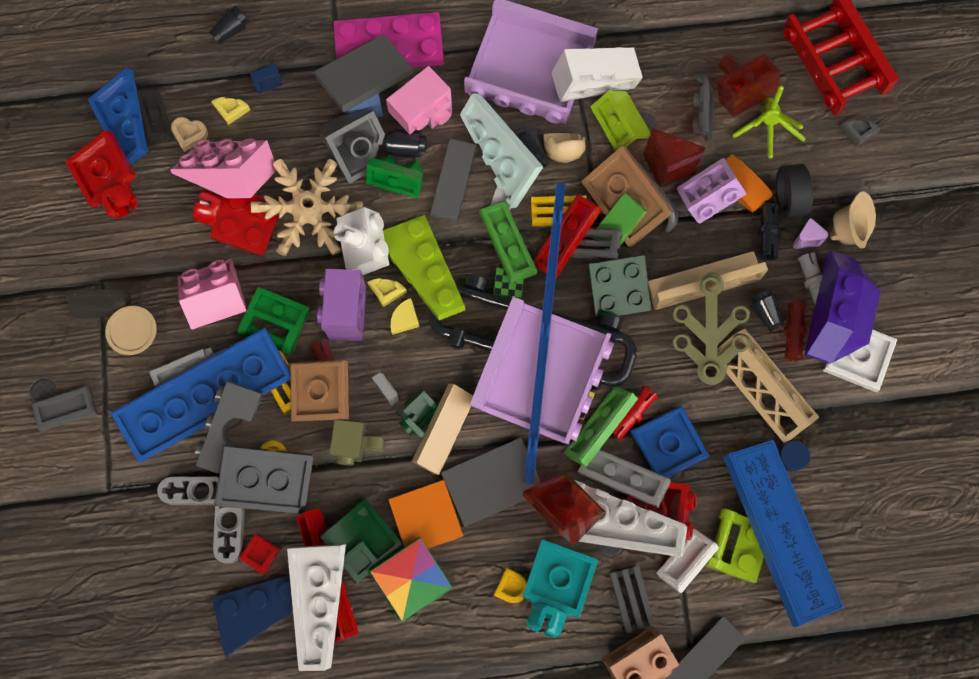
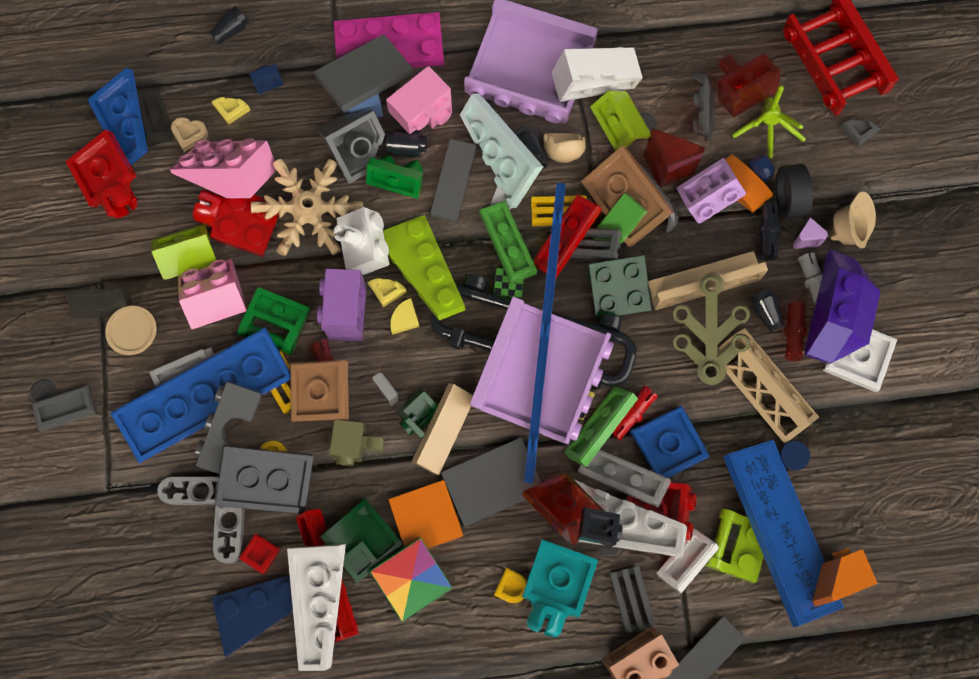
none -> lime panel [151,224,217,280]
none -> black bracket [578,507,622,549]
none -> dark blue tile [748,154,775,182]
none -> orange slope [813,547,878,607]

